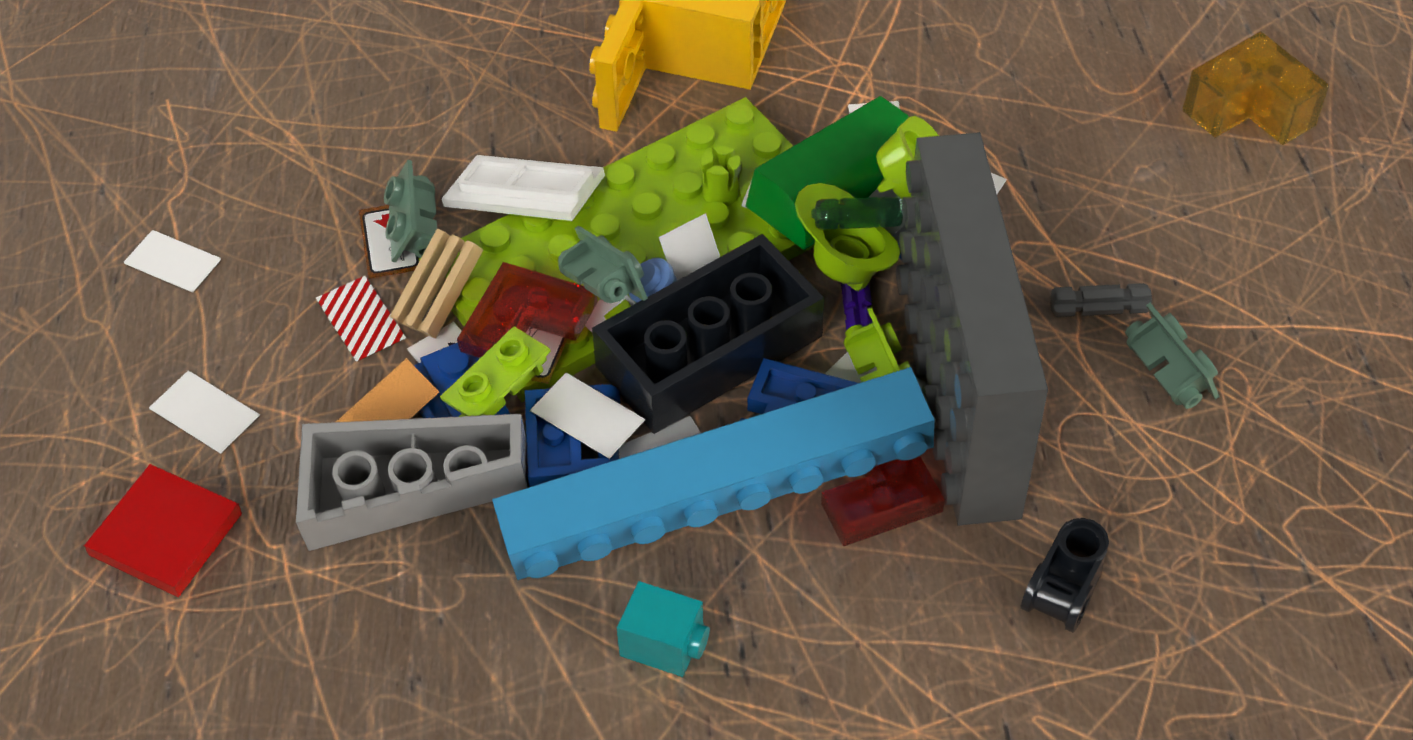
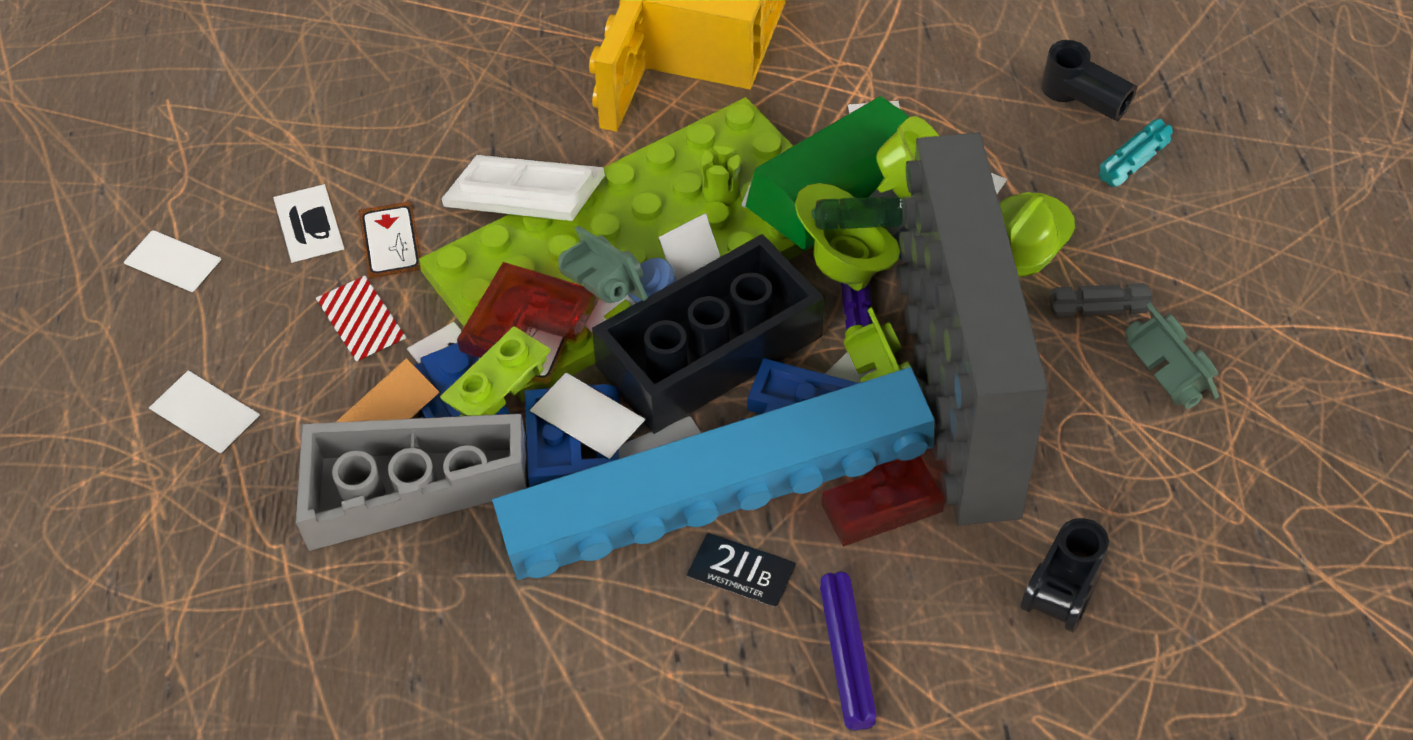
red tile [84,464,242,597] -> none
sand green hinge [384,160,437,262] -> none
tan tile [389,229,483,339] -> none
teal brick [617,581,710,677] -> none
clear yellow brick [1182,31,1329,145] -> none
none -> white sticker [273,184,344,263]
none -> black sticker [687,533,796,607]
none -> dark purple axle [820,571,877,731]
none -> lime piece [999,192,1075,277]
none -> black piece [1041,40,1138,121]
none -> teal axle [1098,119,1173,187]

